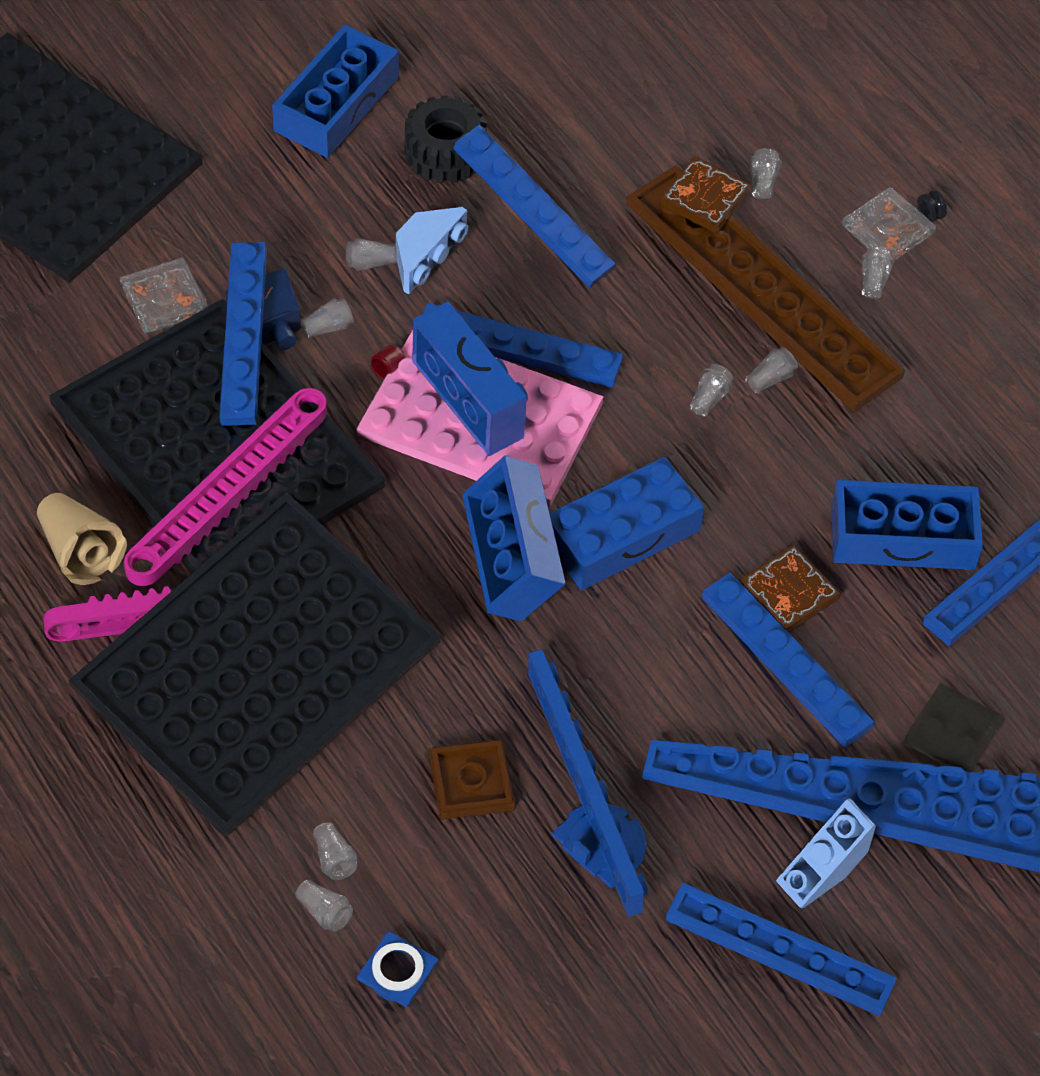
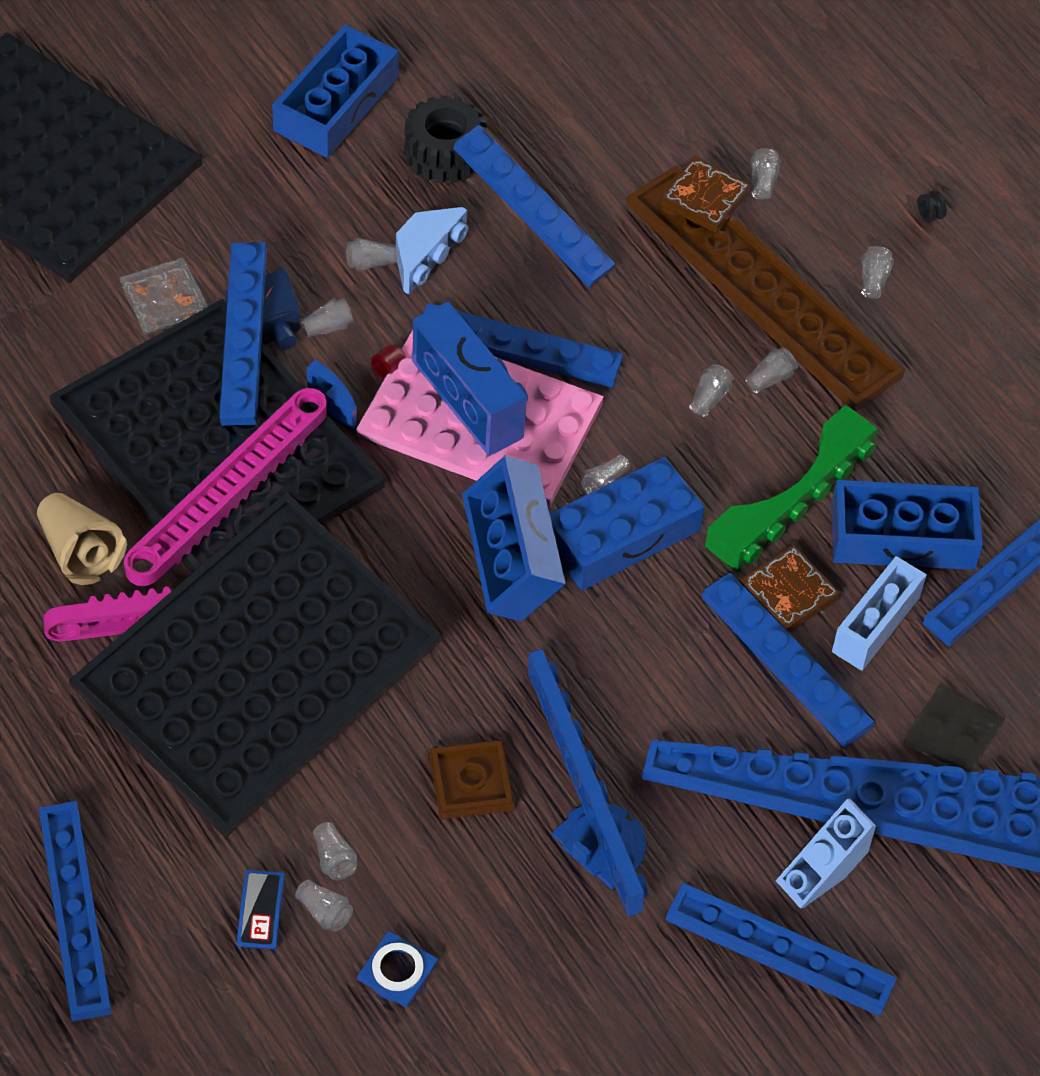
clear tile [842,187,936,265] -> none
none -> blue plate [39,801,111,1022]
none -> slope [236,870,285,950]
none -> blue slope [307,359,357,432]
none -> clear cone [581,454,631,495]
none -> green arch [705,405,878,572]
none -> light blue brick [832,556,927,671]

